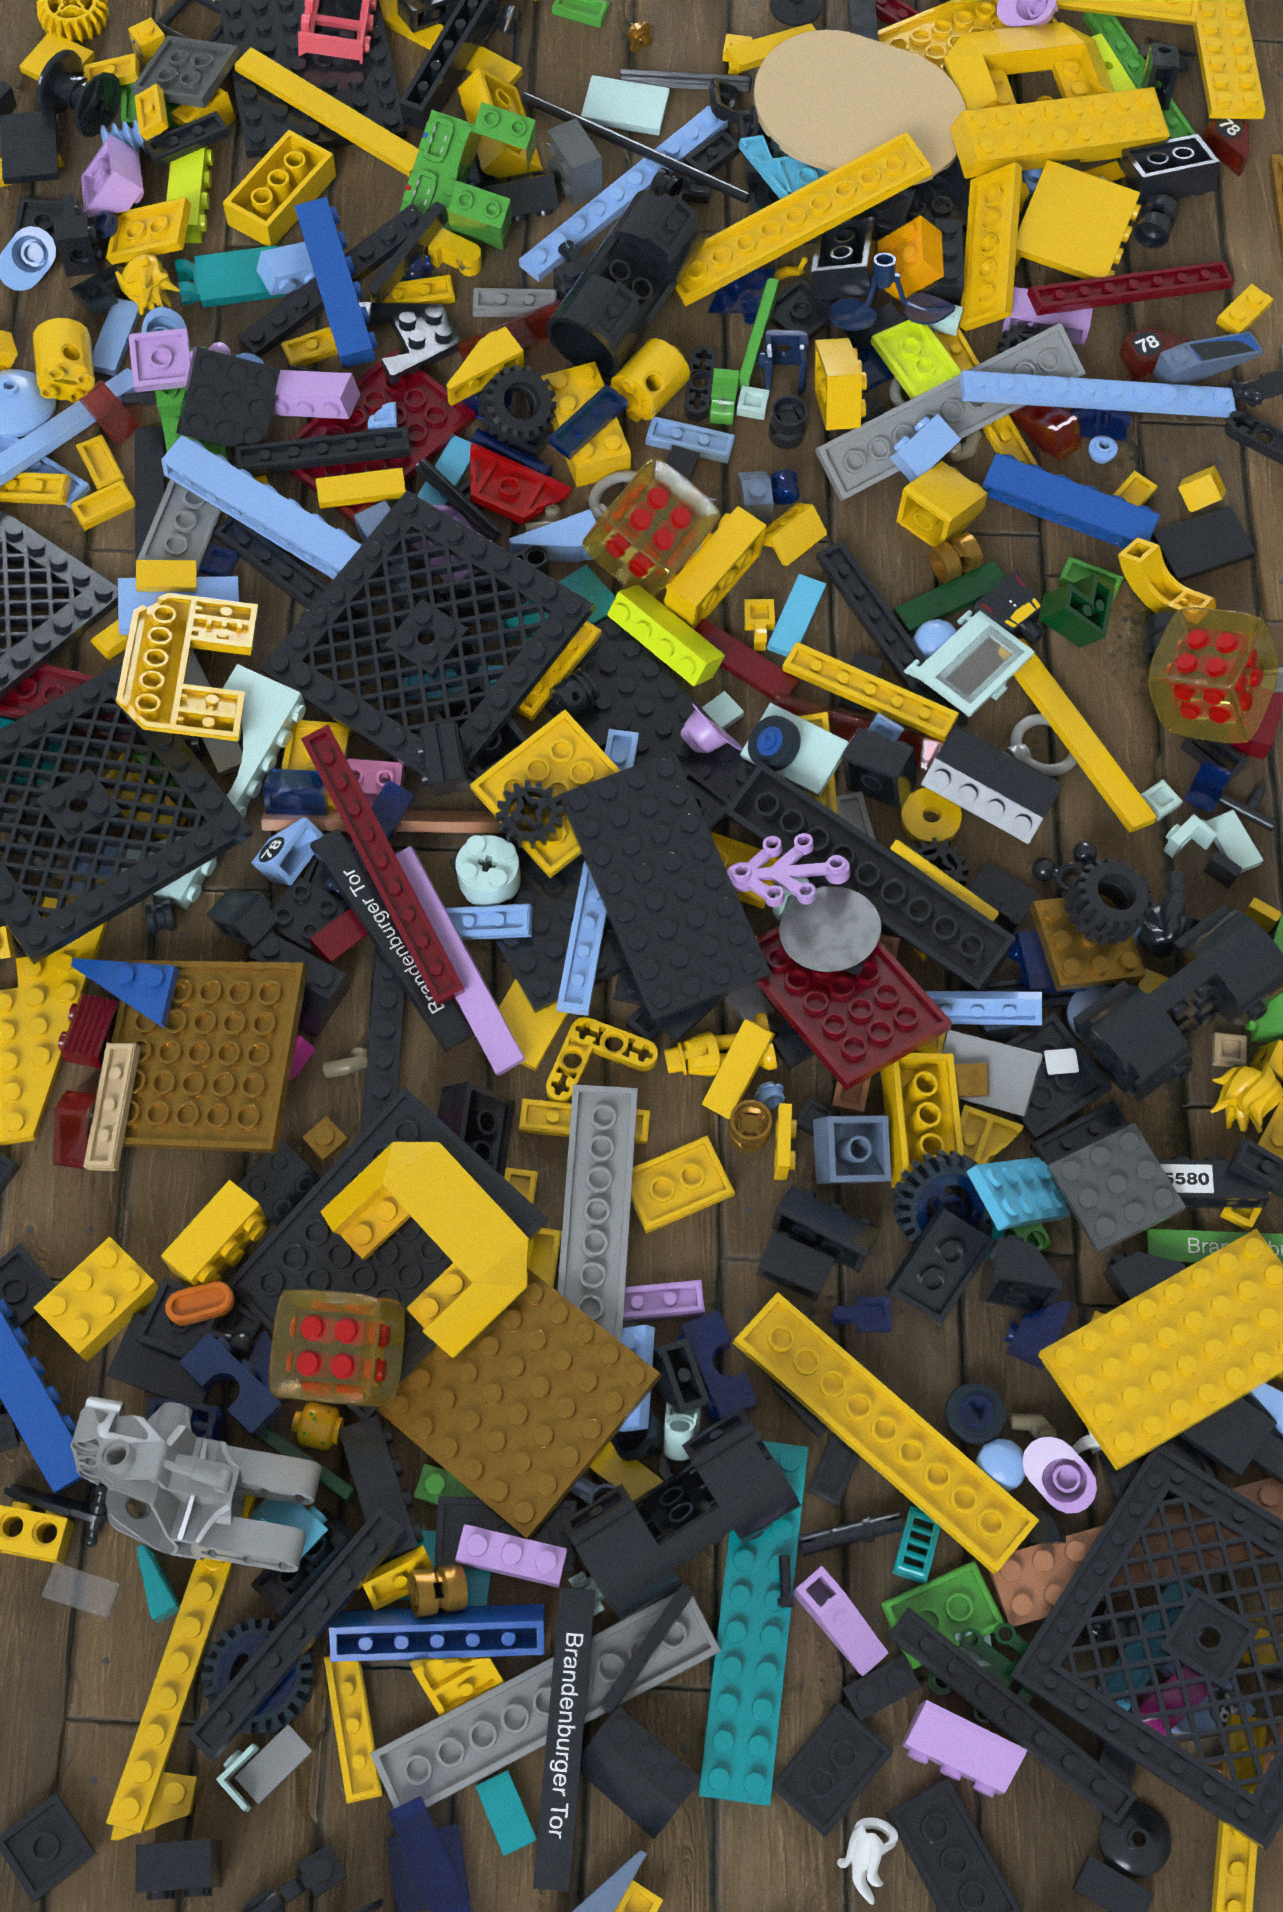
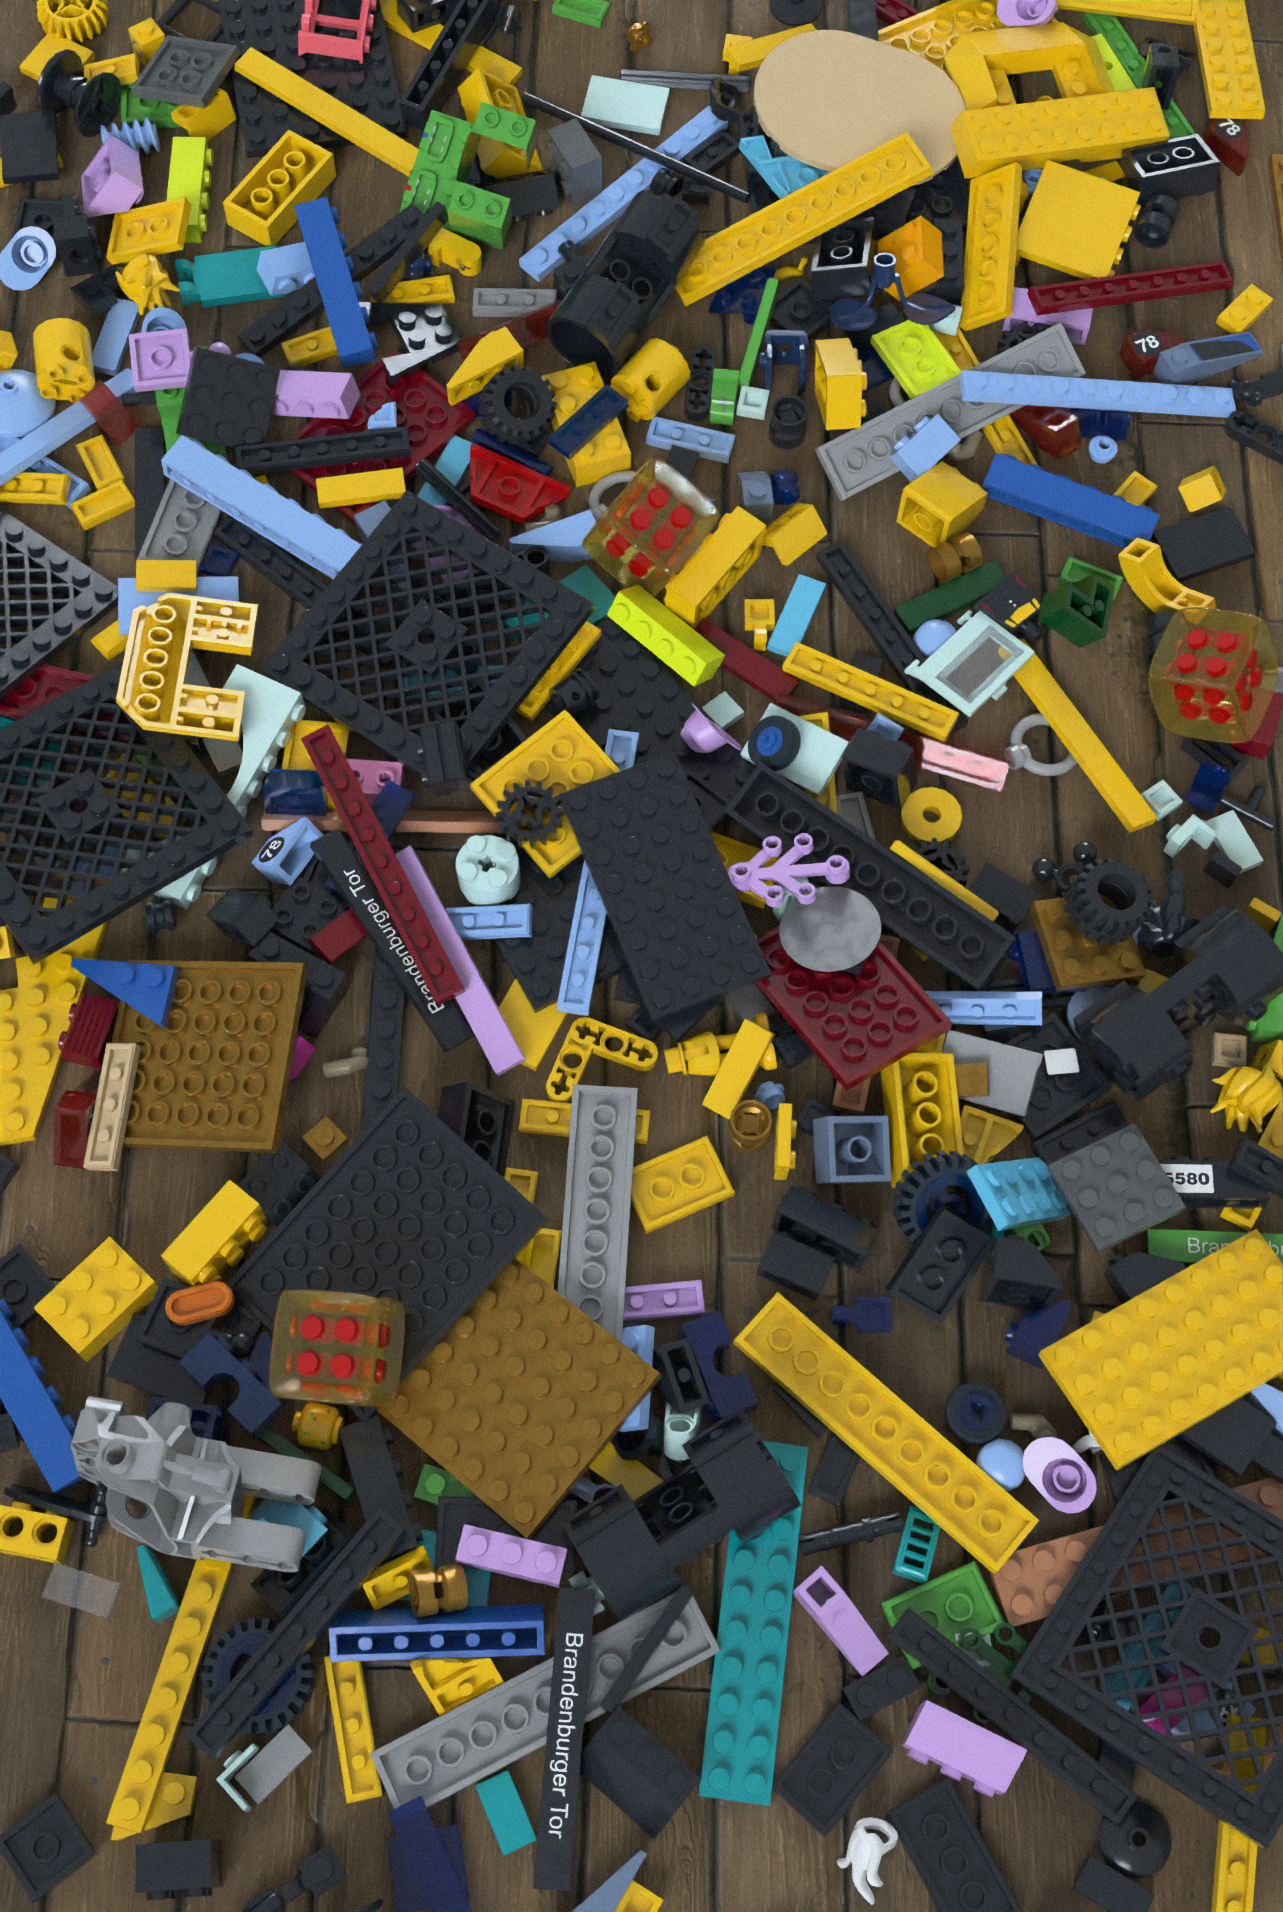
dark blue plate [92,211,119,239] -> none
yellow plate [135,83,168,141] -> none
black tile [143,111,230,168] -> none
yellow slope [320,1142,530,1358] -> none
black piece [777,1555,795,1608] -> none
black slope [921,725,1064,845] -> none
black tile [1029,1509,1066,1545] -> none

